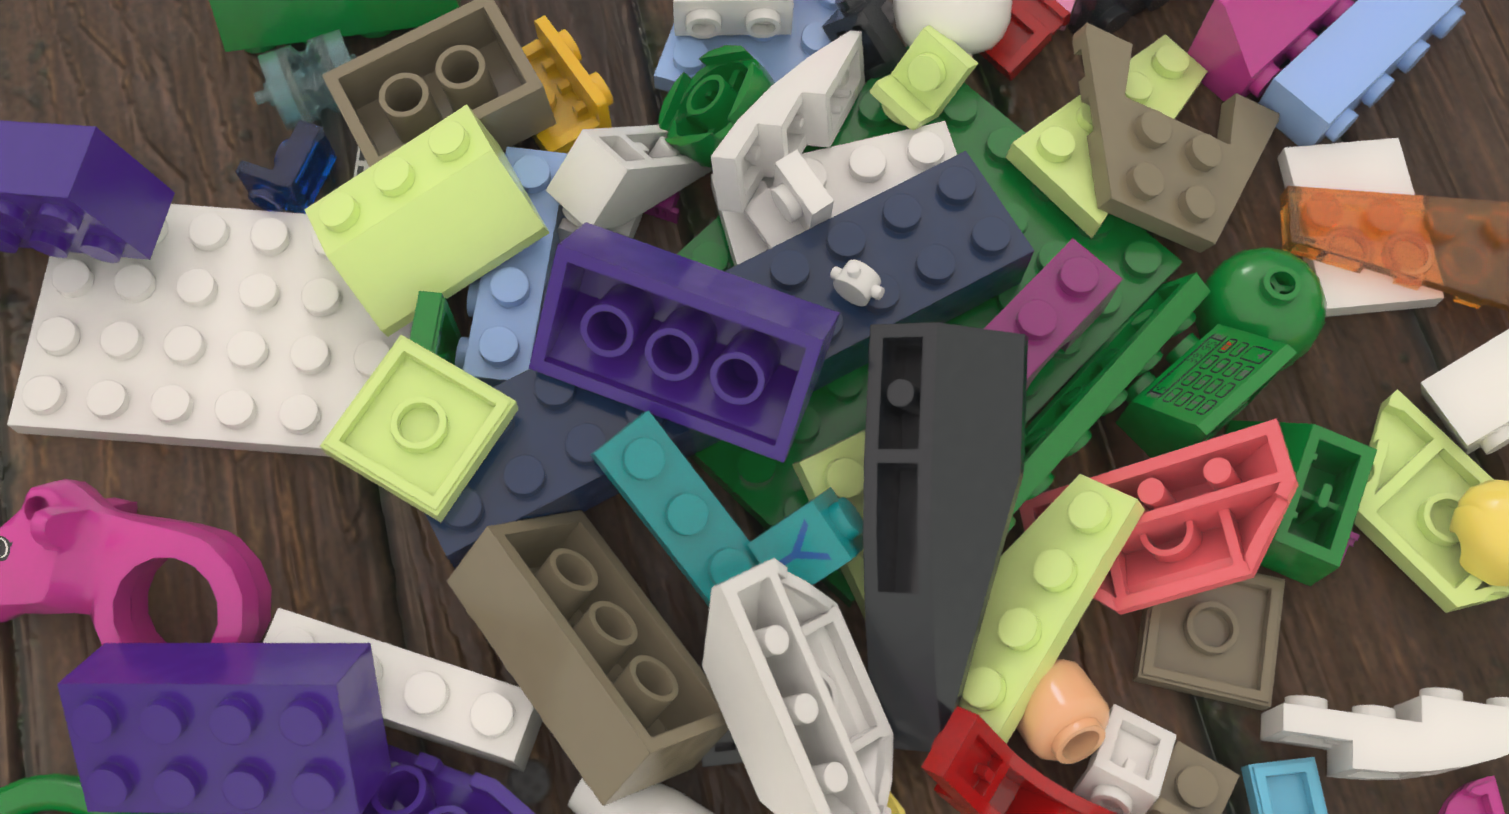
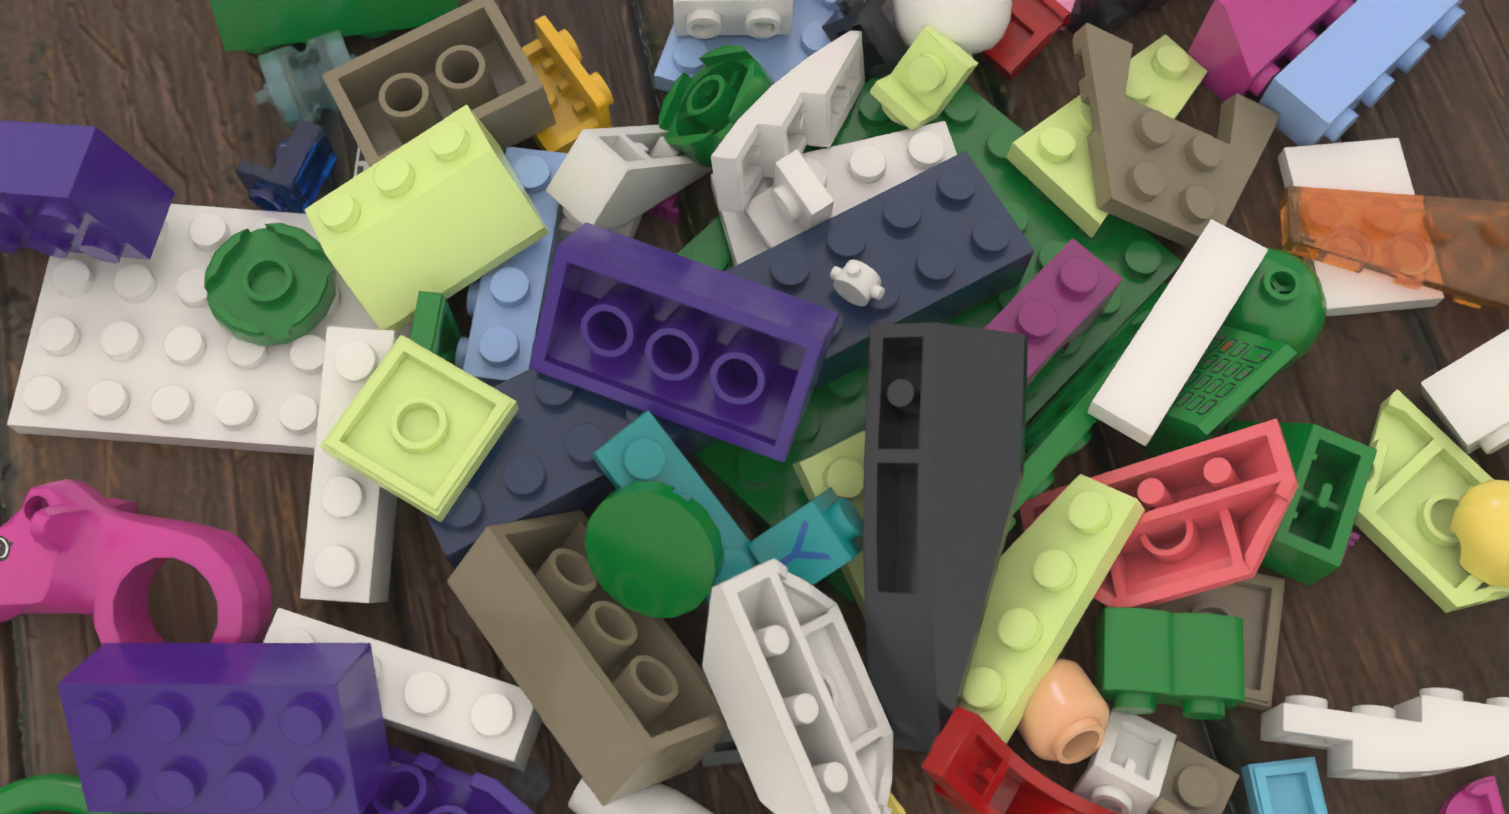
none -> green tile [204,223,336,346]
none -> white brick [300,326,400,603]
none -> green tile [584,481,724,618]
none -> white tile [1087,219,1268,447]
none -> green brick [1095,607,1245,720]

